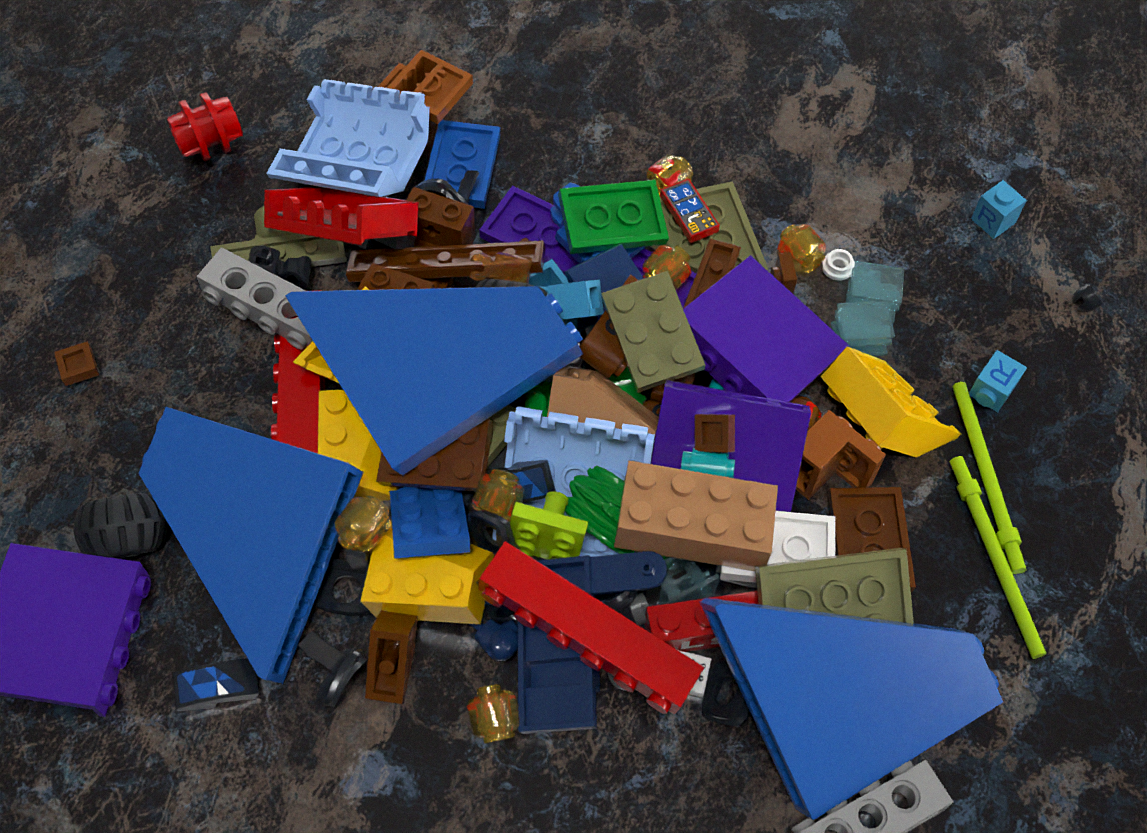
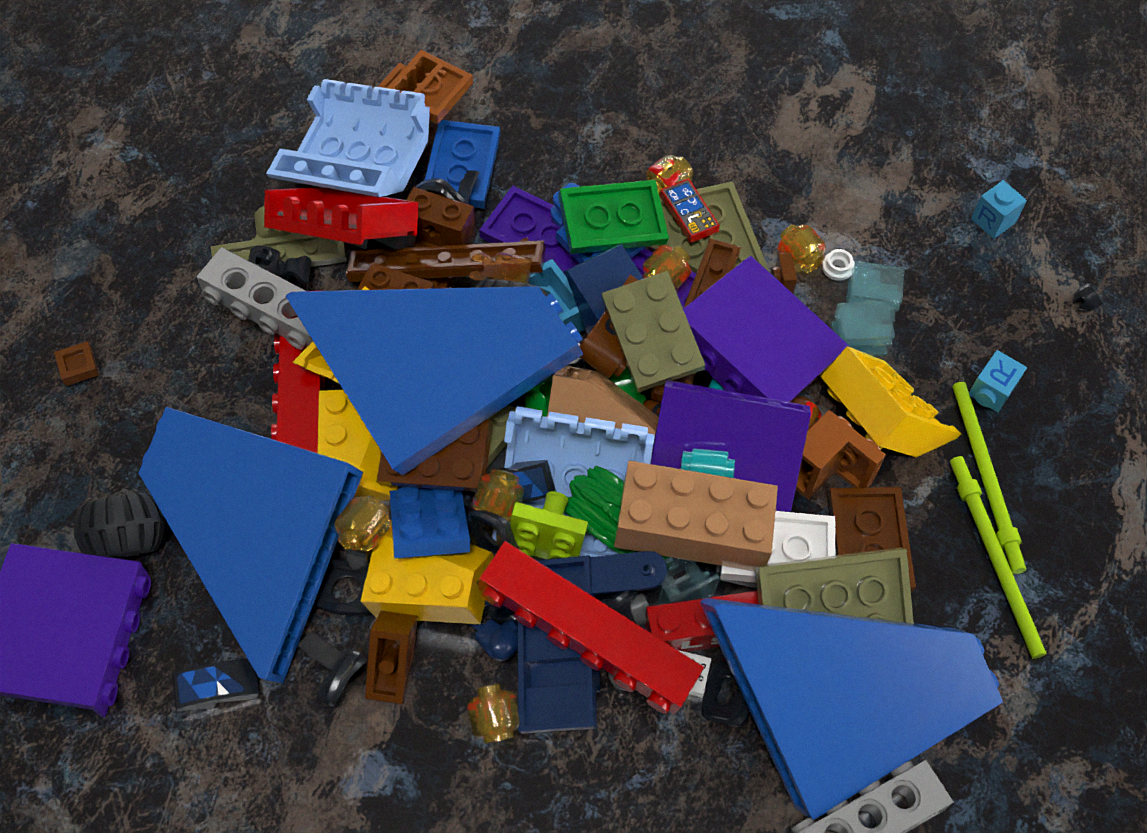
red piece [167,92,243,161] -> none
dark azure brick [547,279,604,320] -> none
reddish brown plate [695,414,735,452] -> none

